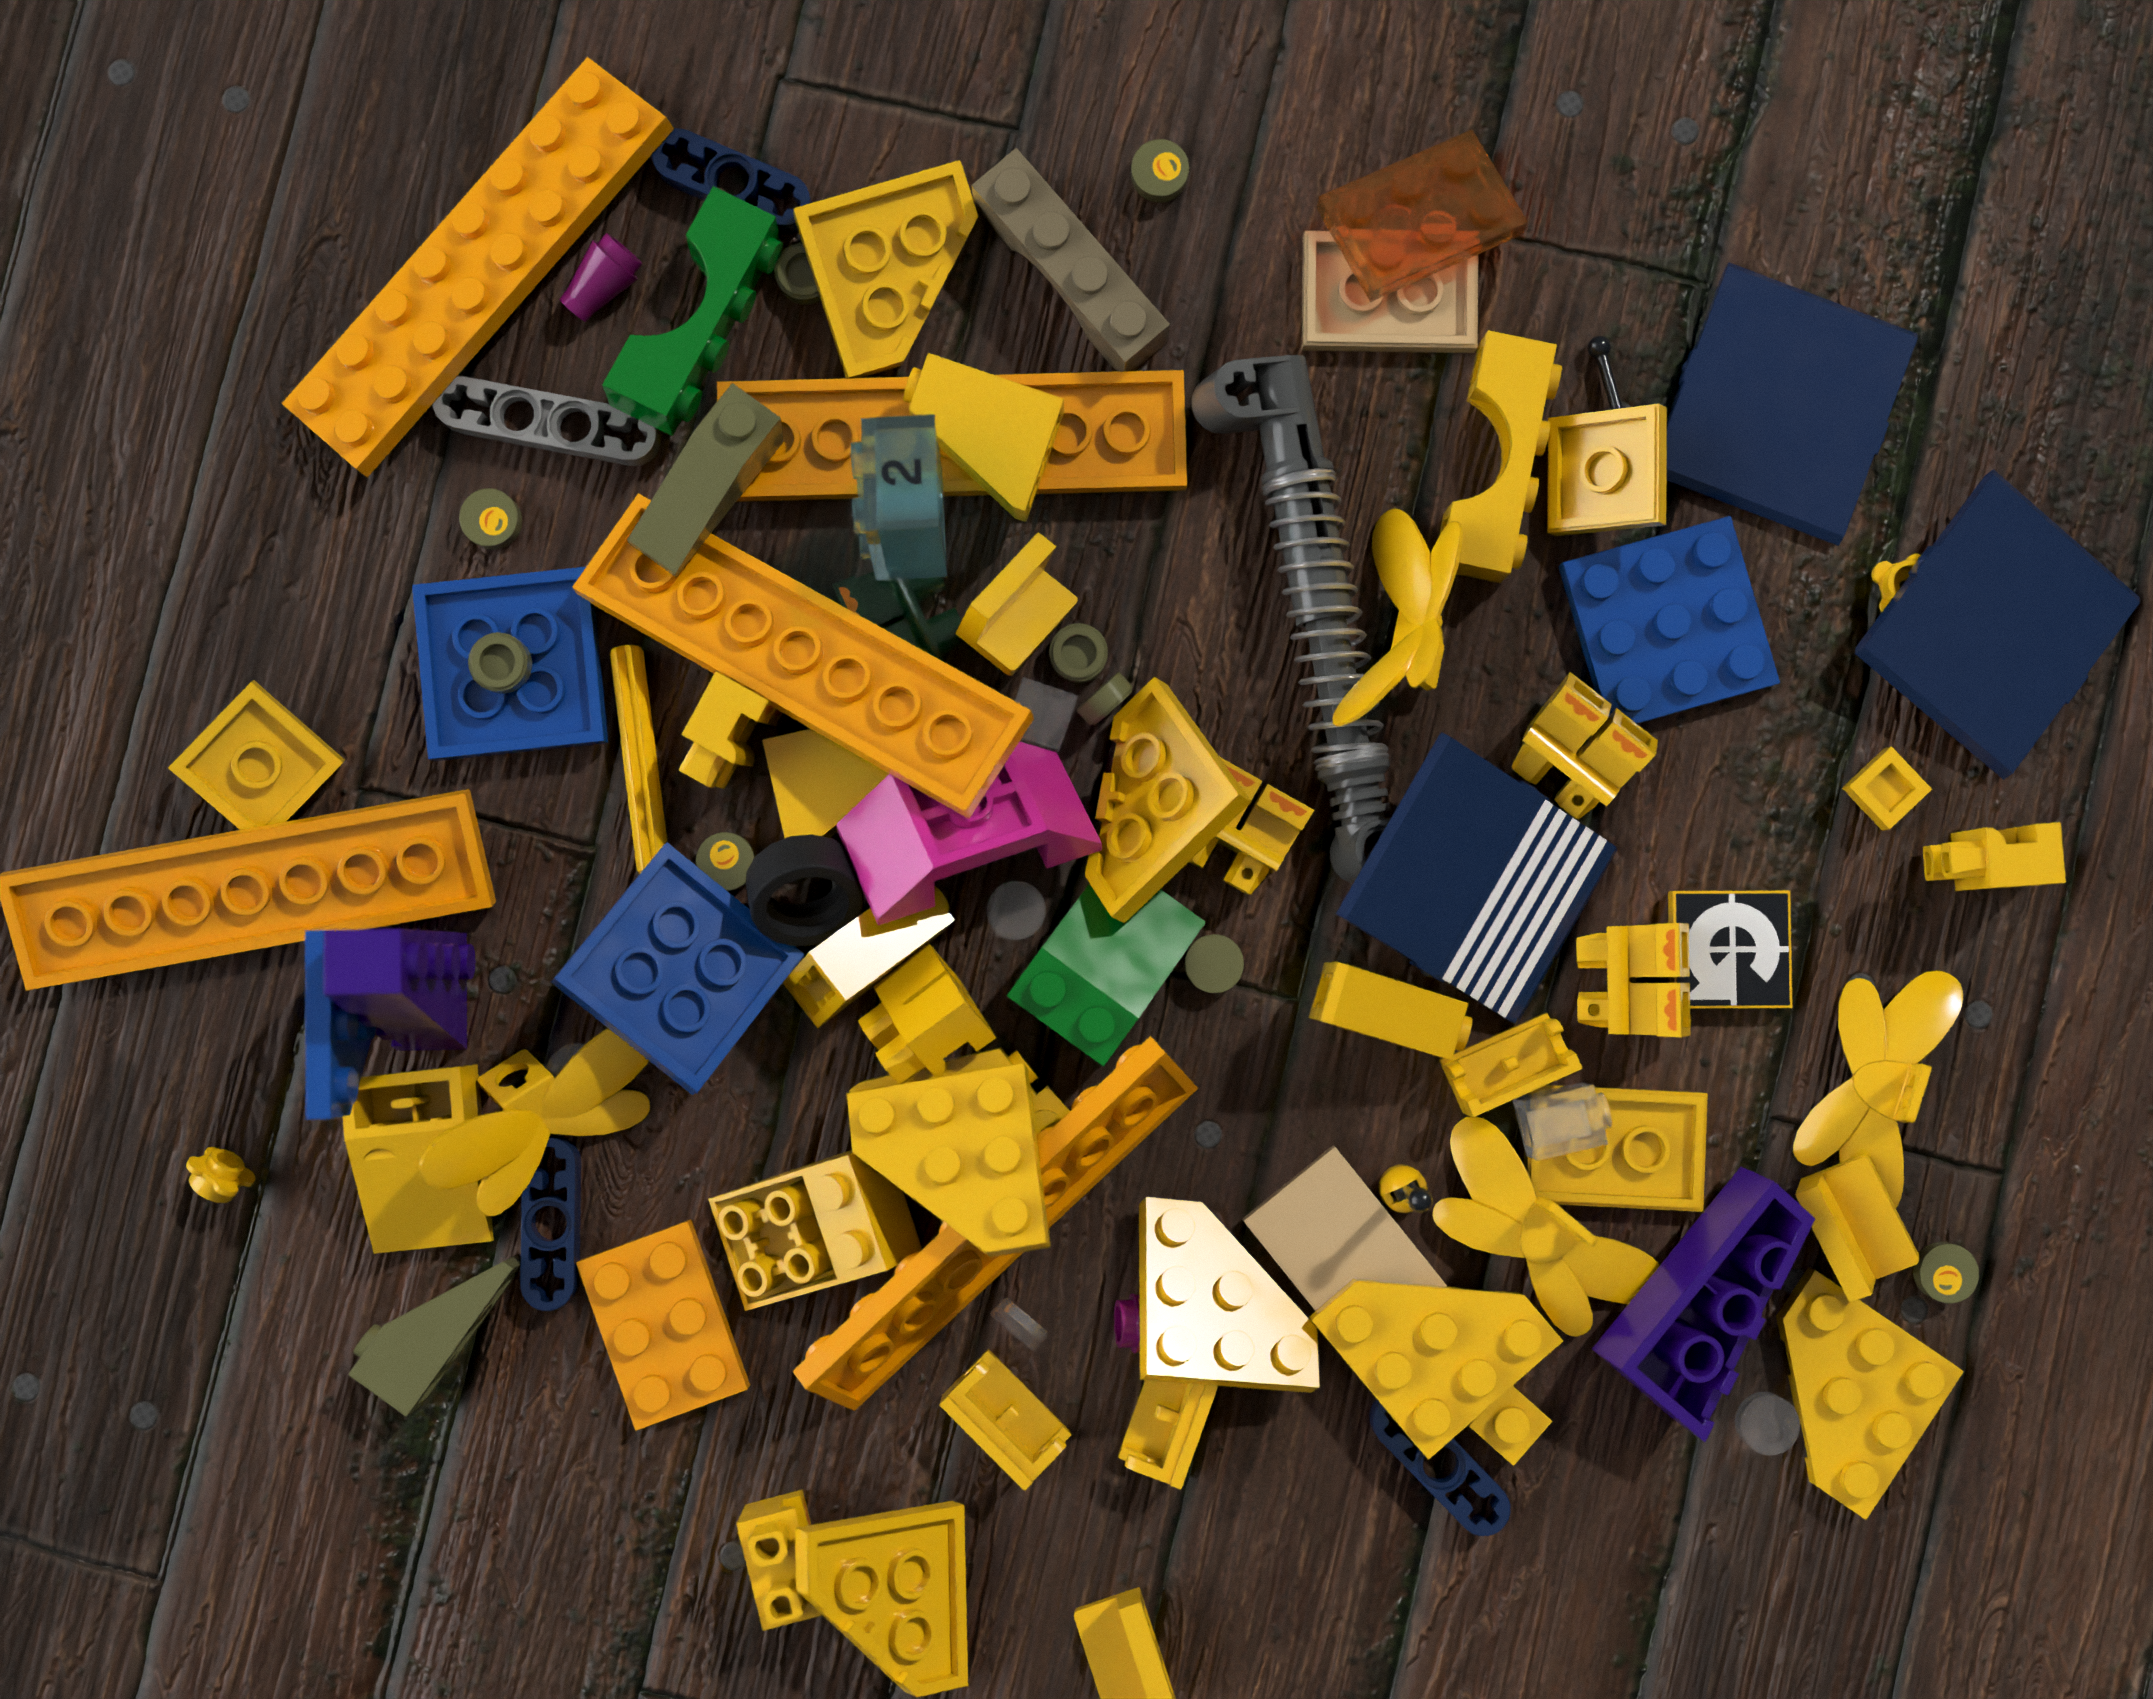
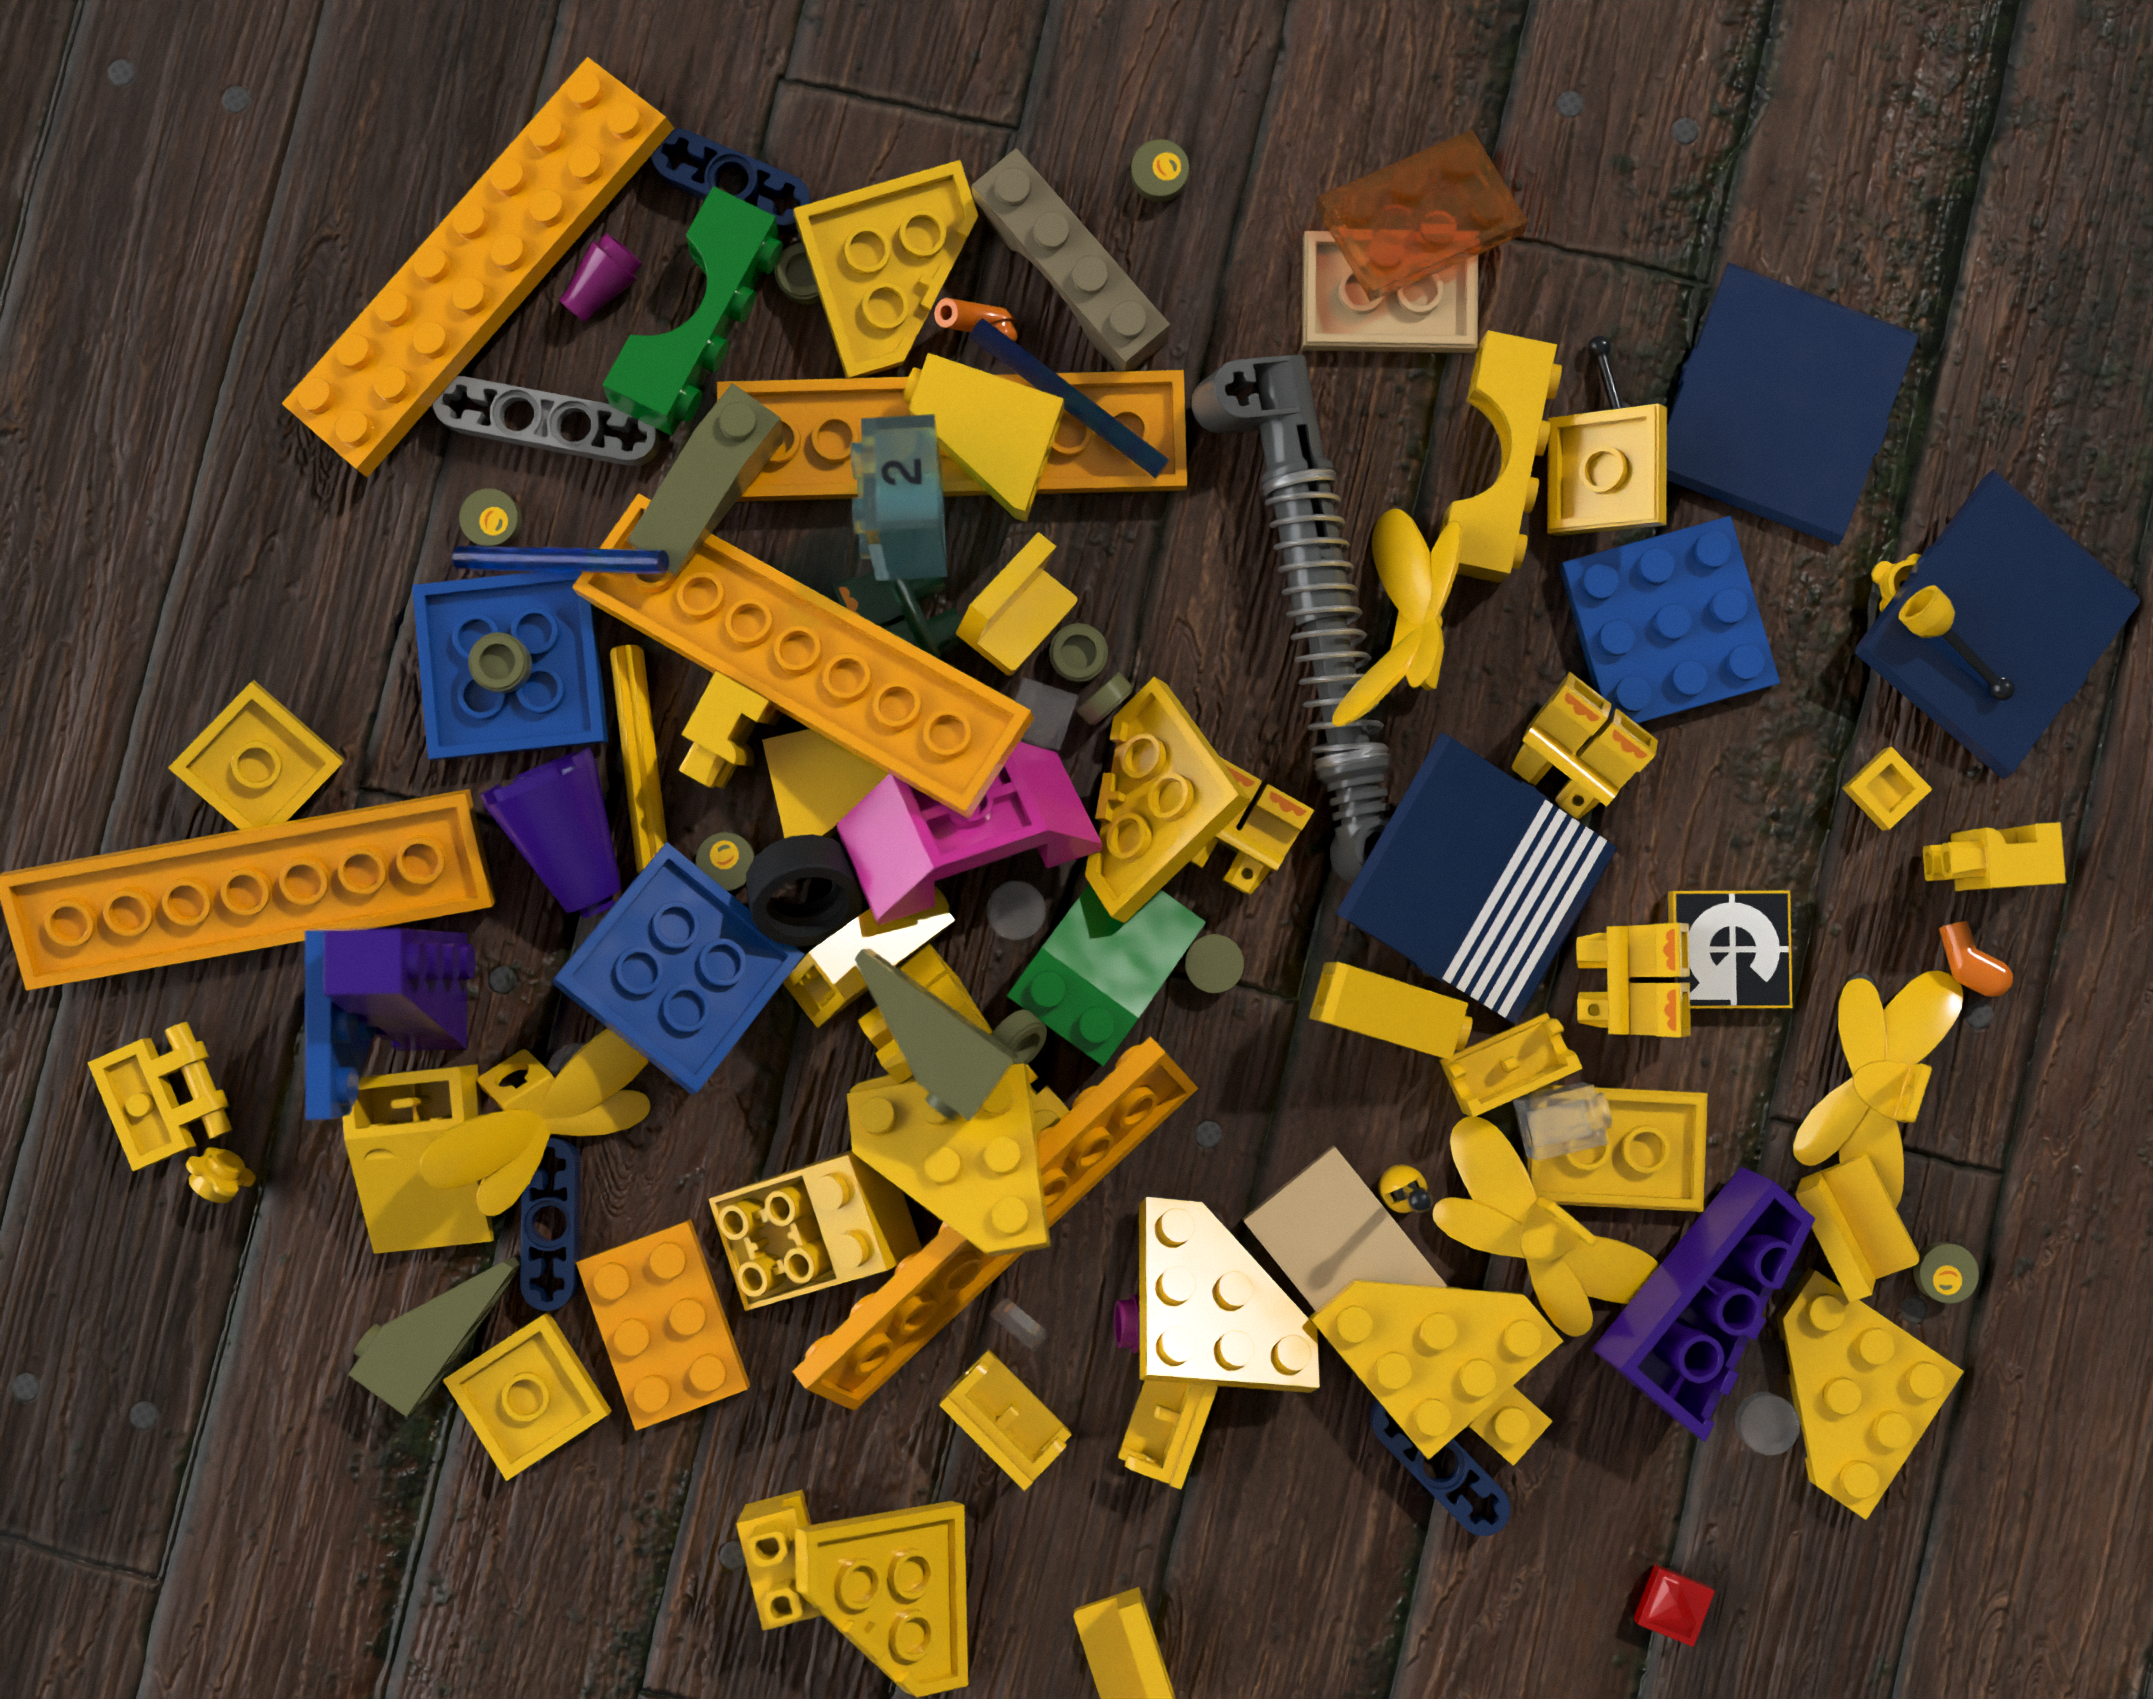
none -> yellow plate [87,1022,233,1171]
none -> yellow plate [443,1311,612,1481]
none -> clear blue bar [452,546,669,574]
none -> dark purple cone [480,747,621,918]
none -> olive slope [854,947,1019,1121]
none -> orange arm [934,298,1018,350]
none -> clear blue bar [969,318,1170,479]
none -> olive tile [991,1009,1047,1065]
none -> red tile [1633,1563,1715,1647]
none -> yellow hinge [1898,585,2015,701]
none -> orange arm [1939,921,2013,997]

